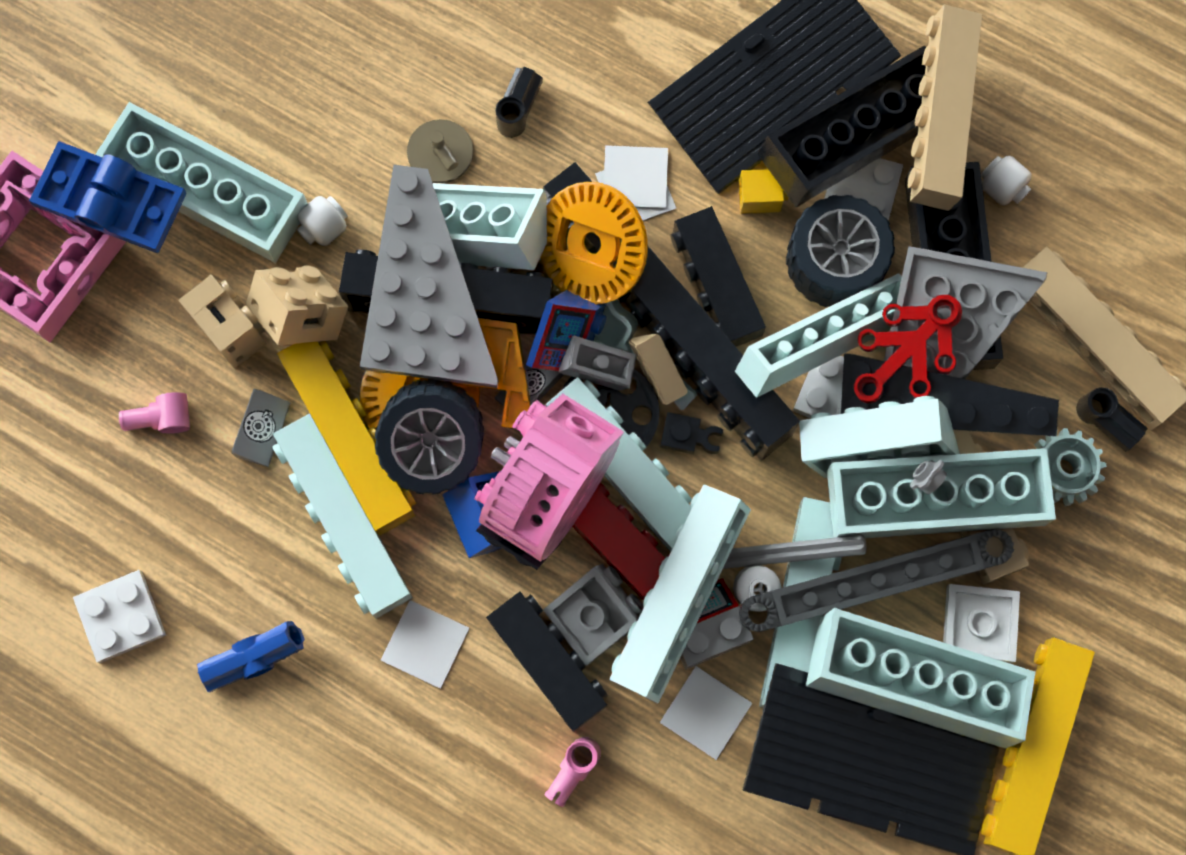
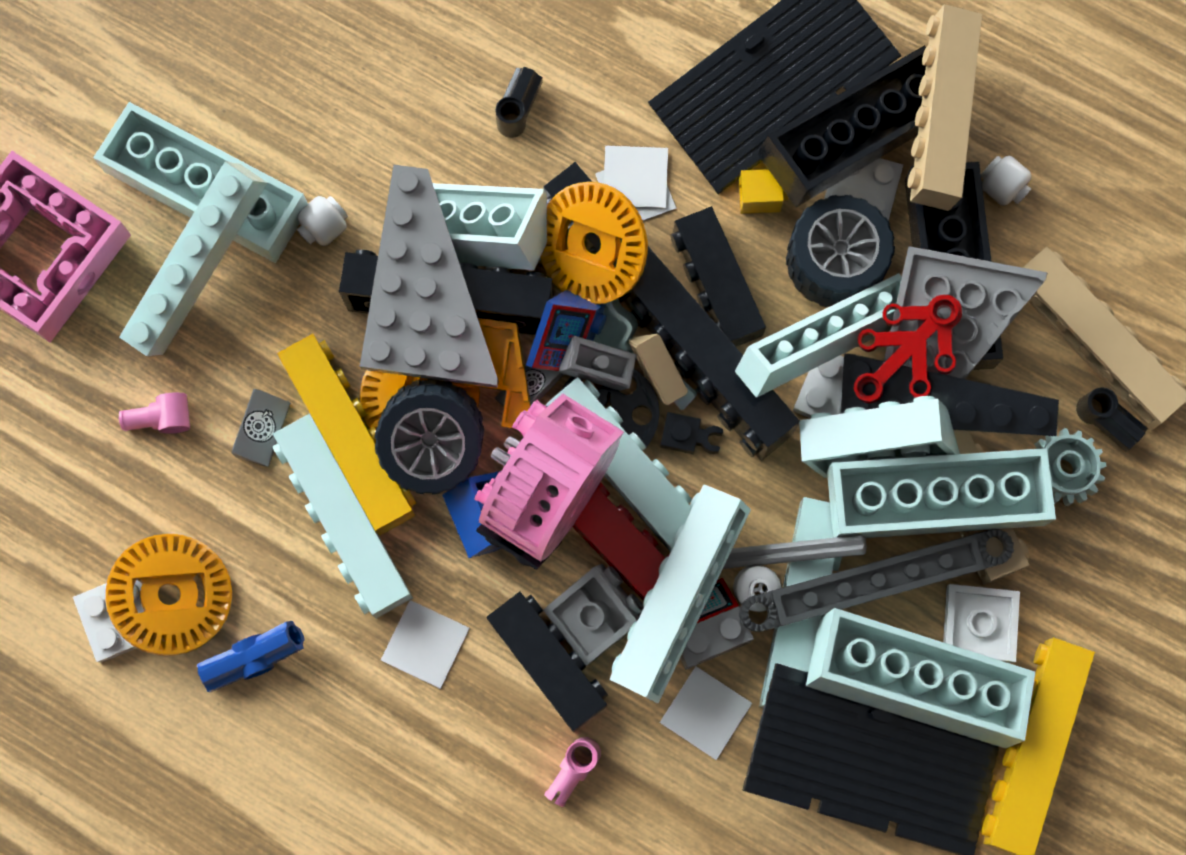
blue plate [29,141,187,254] -> none
tan piece [178,274,266,369] -> none
tan piece [246,266,348,345] -> none
dark tan shield [407,119,473,183] -> none
light grey plate [910,460,947,494] -> none
none -> light orange piece [105,534,232,656]
none -> light aqua brick [119,161,267,356]

